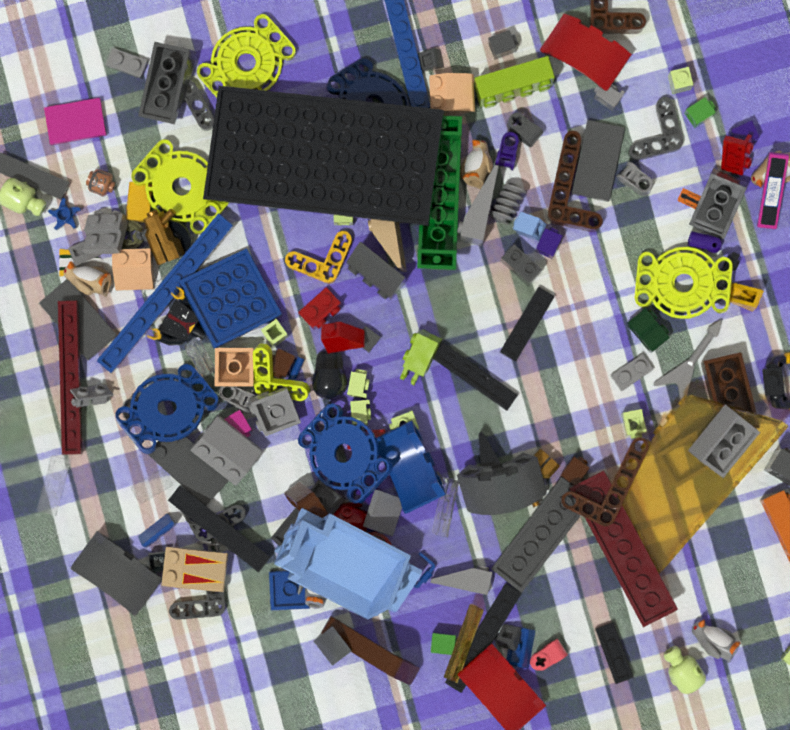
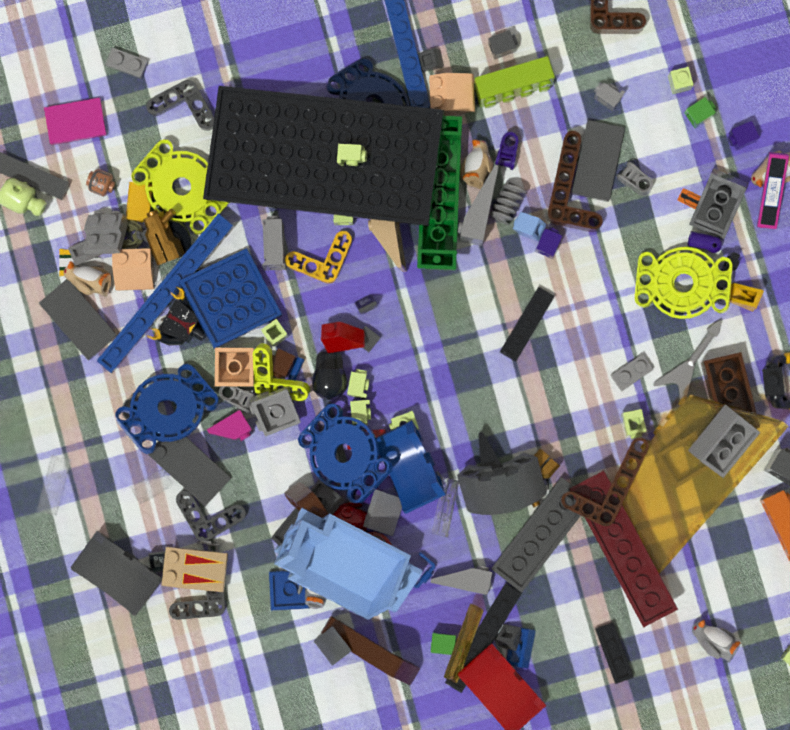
blue animal [48,198,81,230] -> none
dark red plate [58,300,83,455] -> none
light grey hinge [70,384,113,408] -> none
dark grey slope [138,42,197,124] -> none
blue slope [138,513,176,548] -> none
black tile [168,485,271,573] -> none
clear plate [185,337,215,379] -> none
light grey slope [190,415,263,486] -> none
neon yellow piece [197,14,296,98] -> none
red bracket [298,287,342,330] -> none
dark grey slope [346,242,406,300] -> none
lime hinge [400,329,442,386] -> none
black tile [424,329,518,411] -> none
dark grey brick [500,244,542,287] -> none
dark grey piece [507,113,543,147] -> none
coral piece [530,638,568,671] -> none
red panel [540,14,632,91] -> none
reddish brown brick [560,456,590,486] -> none
dark green brick [627,308,670,353] -> none
dark grey beam [628,97,683,161] -> none
yellowish green piece [664,646,706,694] -> none
red bracket [721,134,754,175] -> none
none -> light grey window [262,216,286,271]
none -> yellowish green brick [337,144,367,166]
none -> slope [355,294,377,315]

